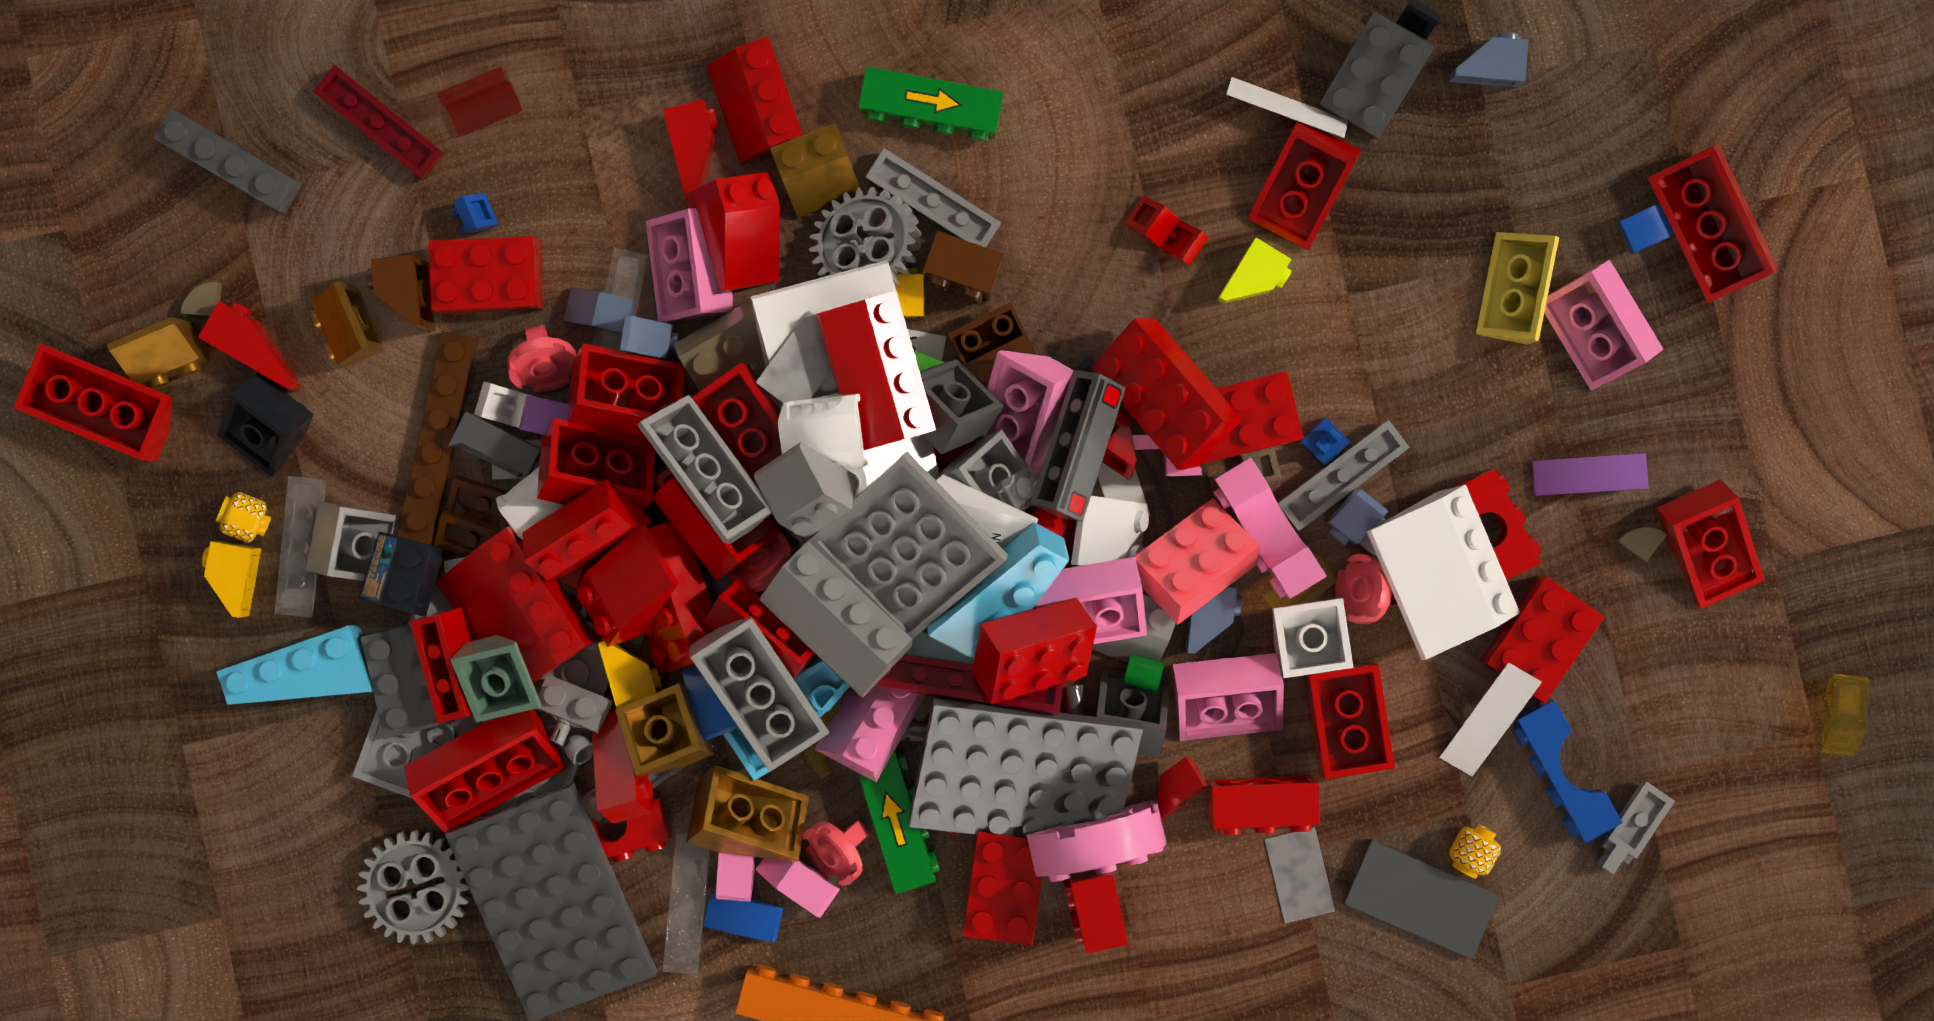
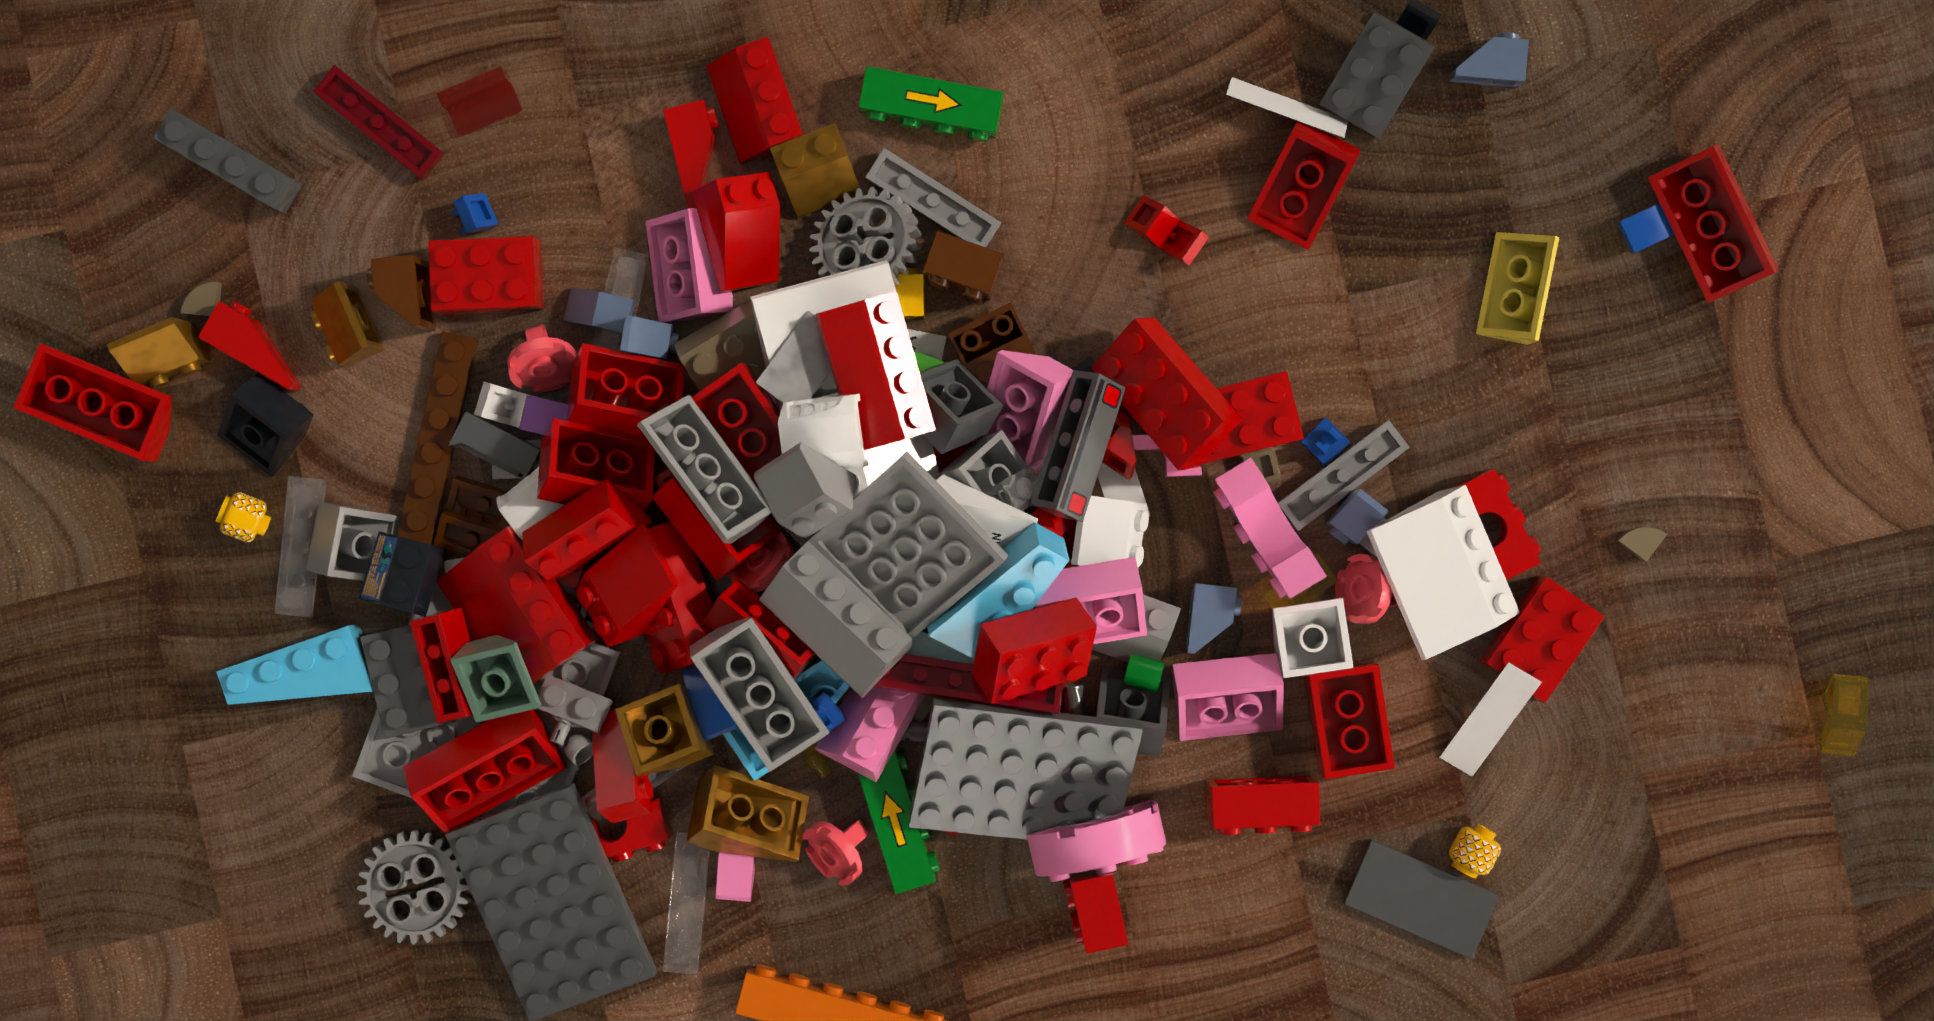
yellow slope [202,541,262,618] -> none
yellow slope [597,638,662,709] -> none
blue slope [703,892,783,942] -> none
bright pink slope [756,858,840,918] -> none
red brick [963,831,1043,946] -> none
coral brick [1134,498,1260,625] -> none
red slope [1158,757,1208,821] -> none
neon yellow slope [1216,238,1292,304] -> none
flat silver sticker [1265,827,1335,923] -> none
blue arch [1511,698,1623,843] -> none
medium lavender slope [1531,453,1648,496] -> none
bright pink slope [1544,260,1663,391] -> none
light grey hinge [1596,780,1675,875] -> none
red slope [1656,479,1765,609] -> none
none -> blue tile [808,689,845,731]

